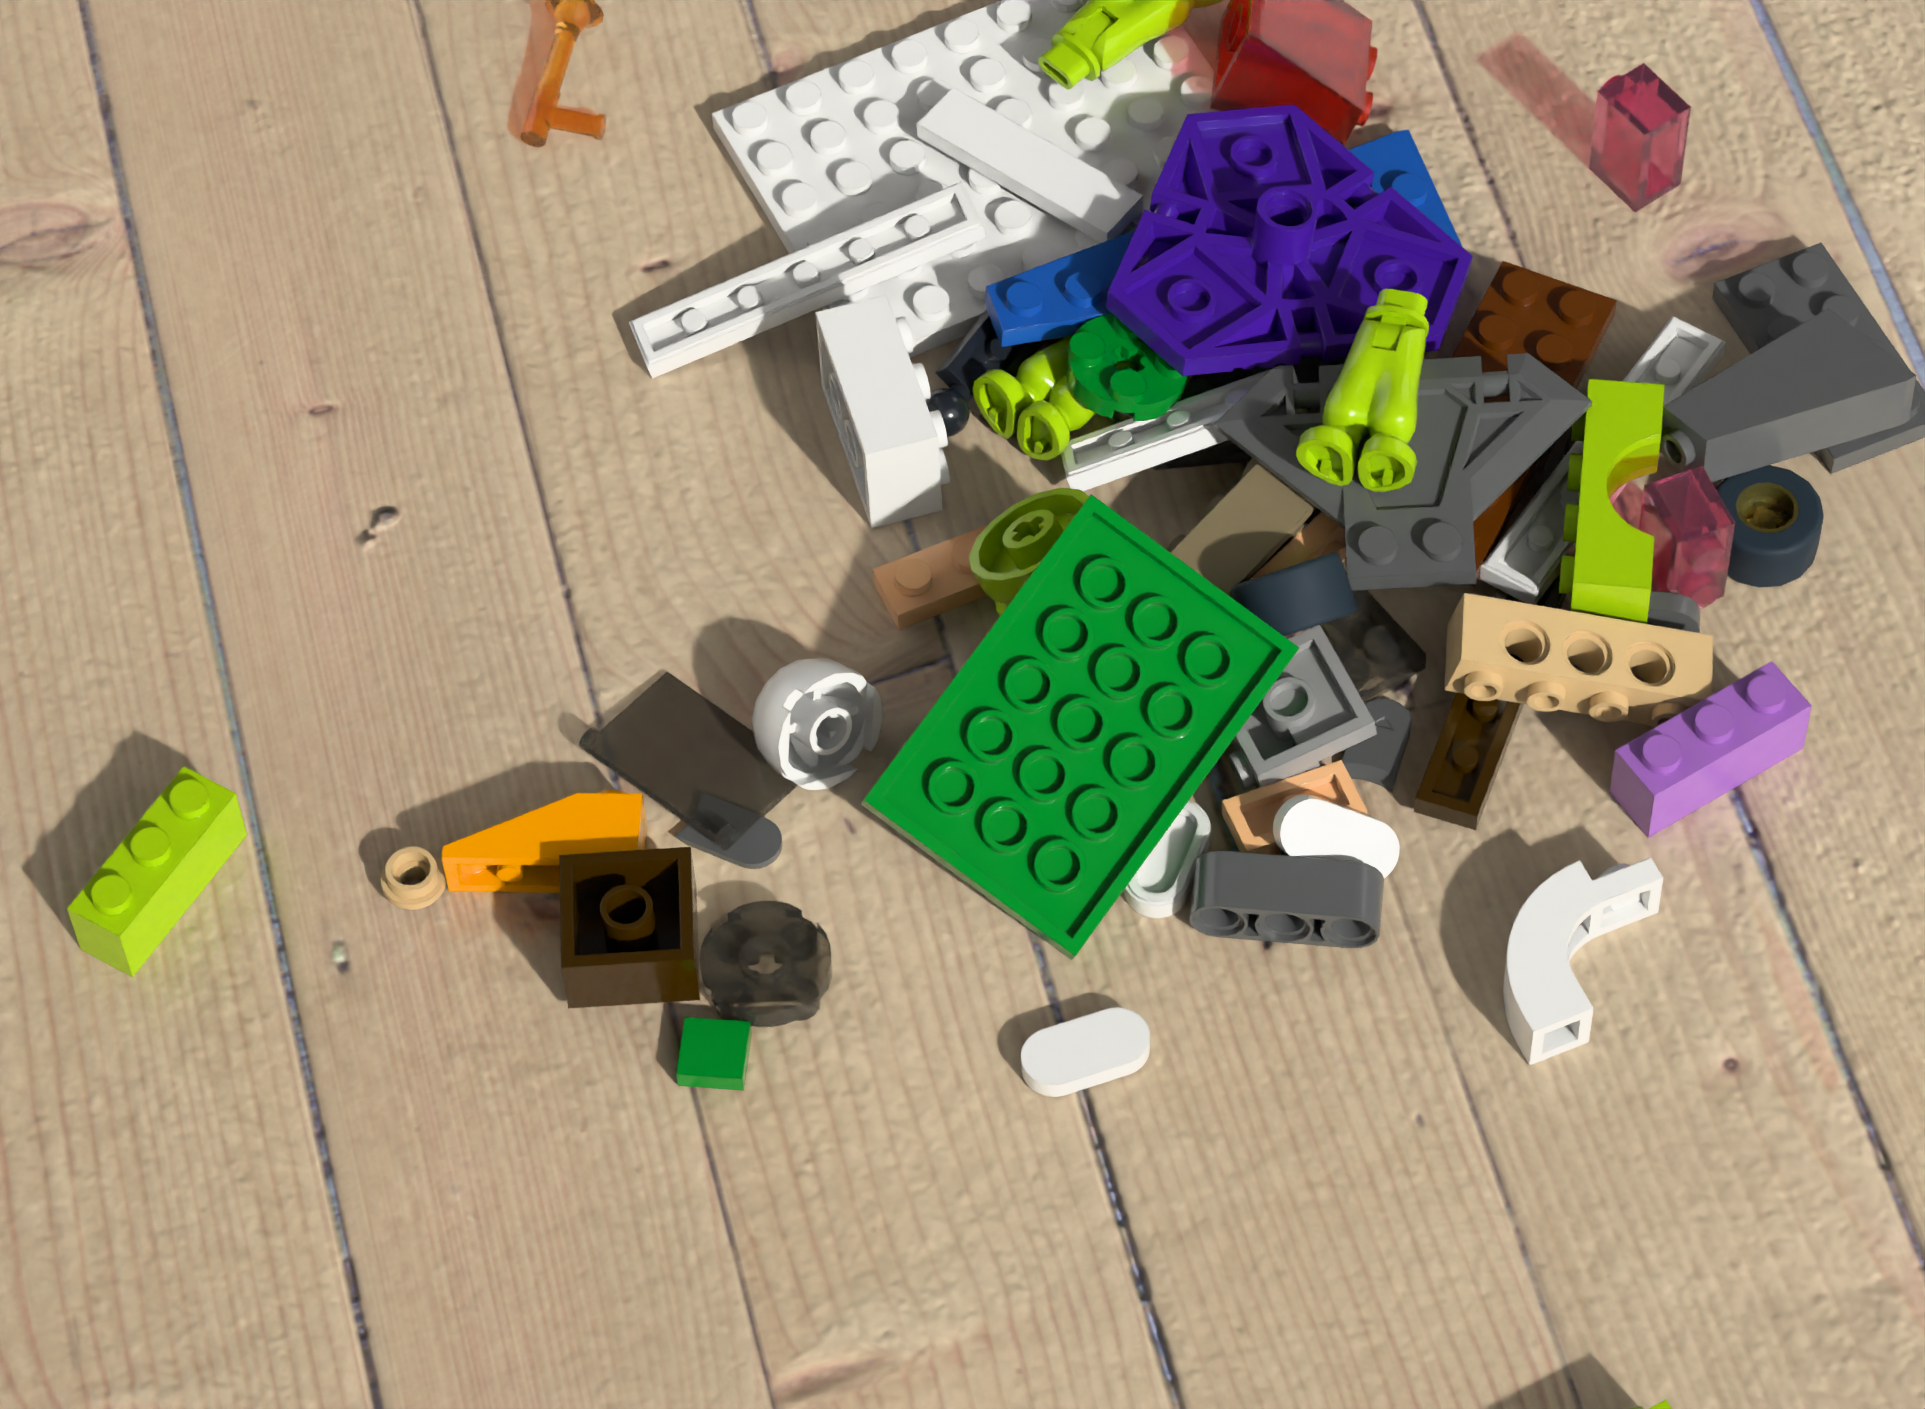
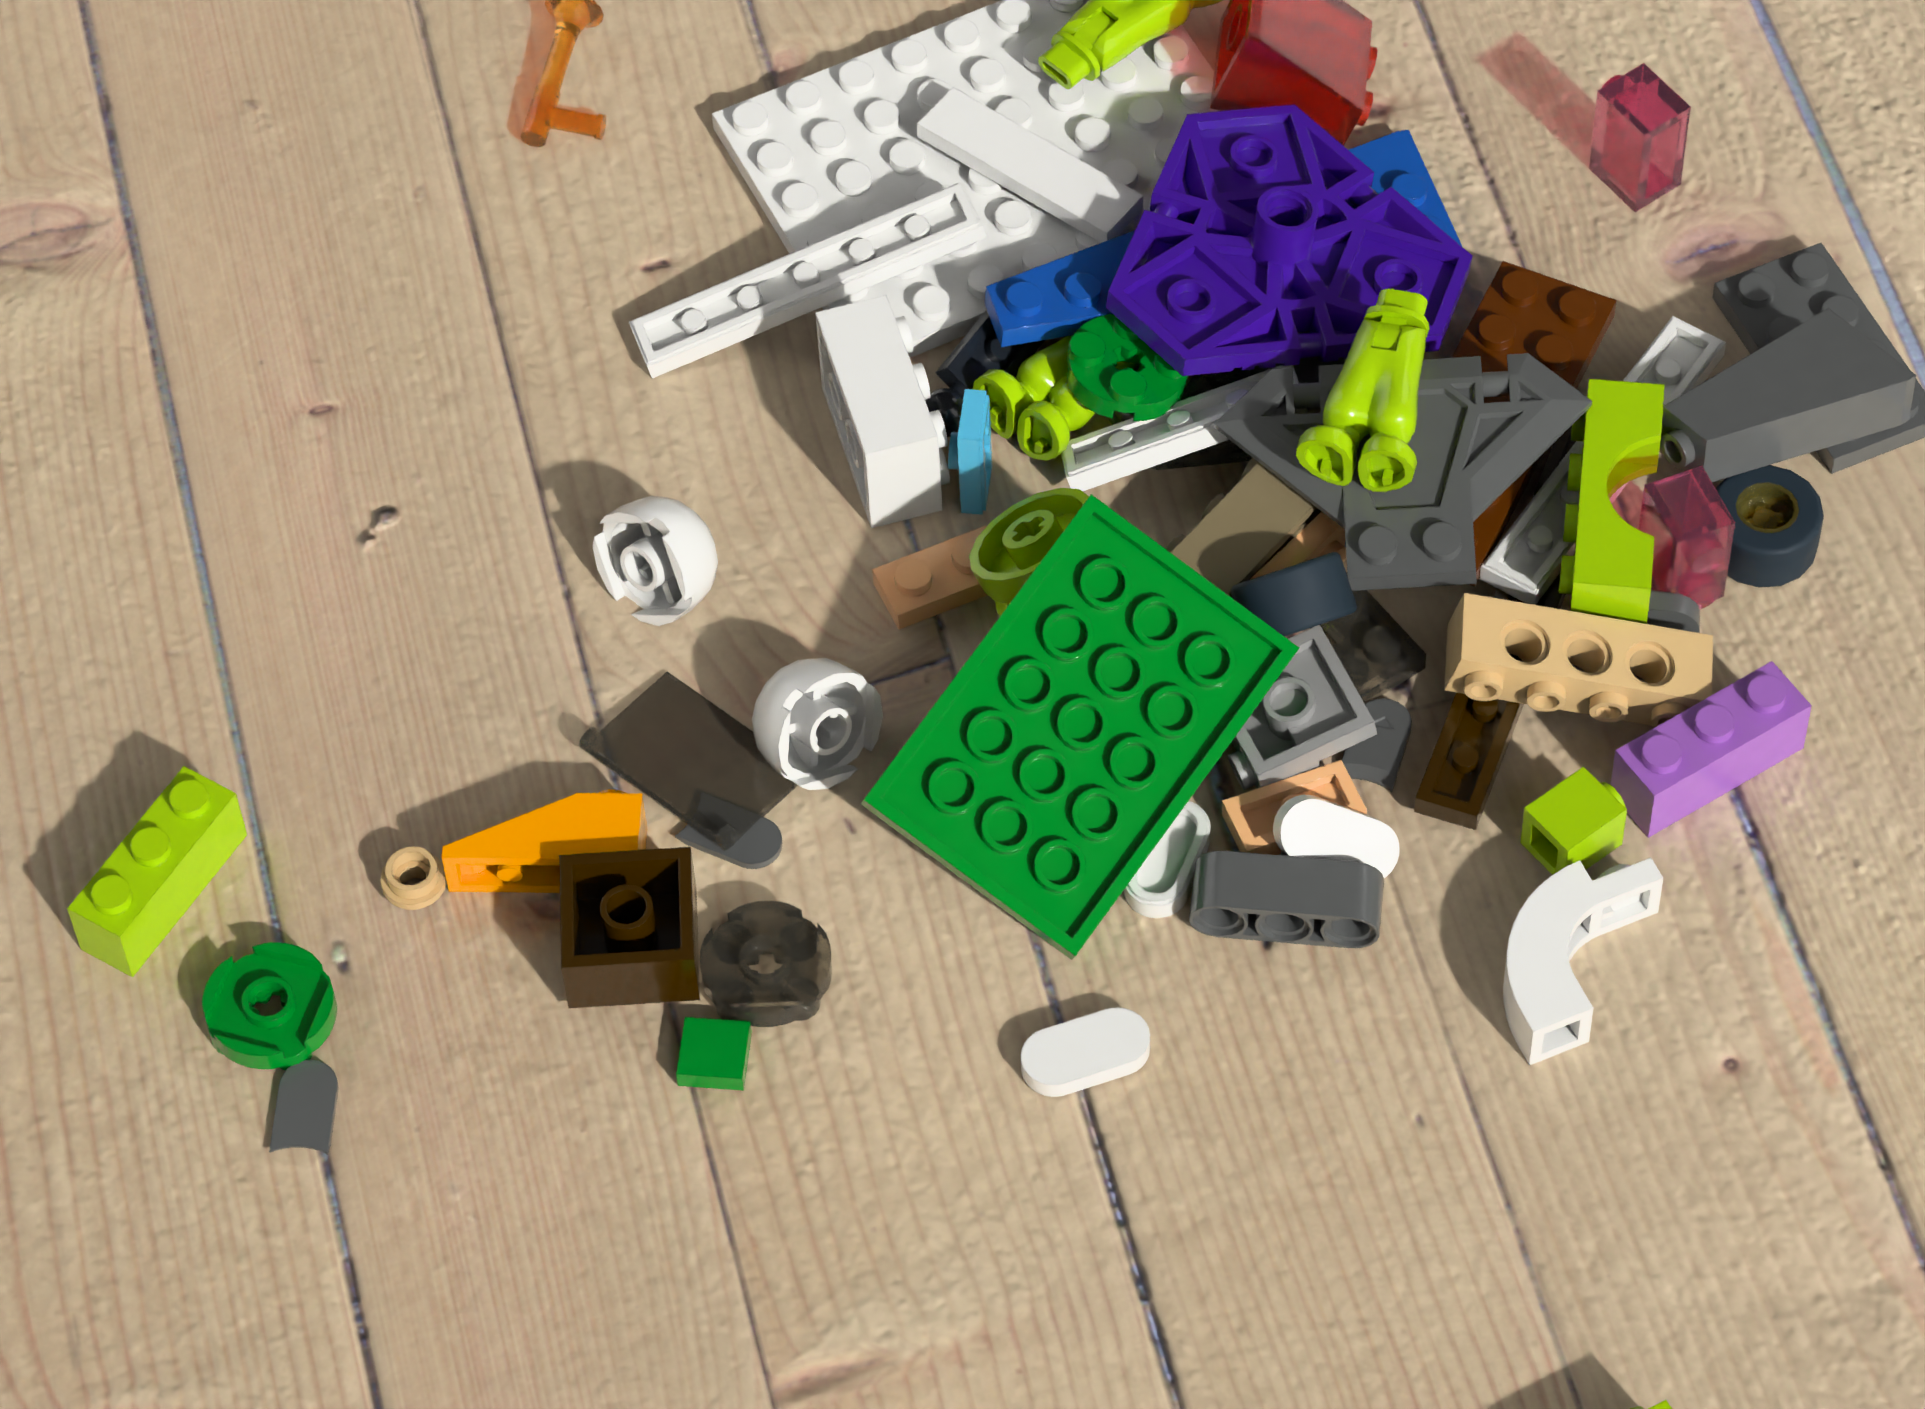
none -> green plate [202,942,337,1071]
none -> dark grey piece [269,1060,339,1155]
none -> white cylinder [593,496,718,626]
none -> medium azure plate [948,389,993,515]
none -> lime brick [1520,767,1627,875]

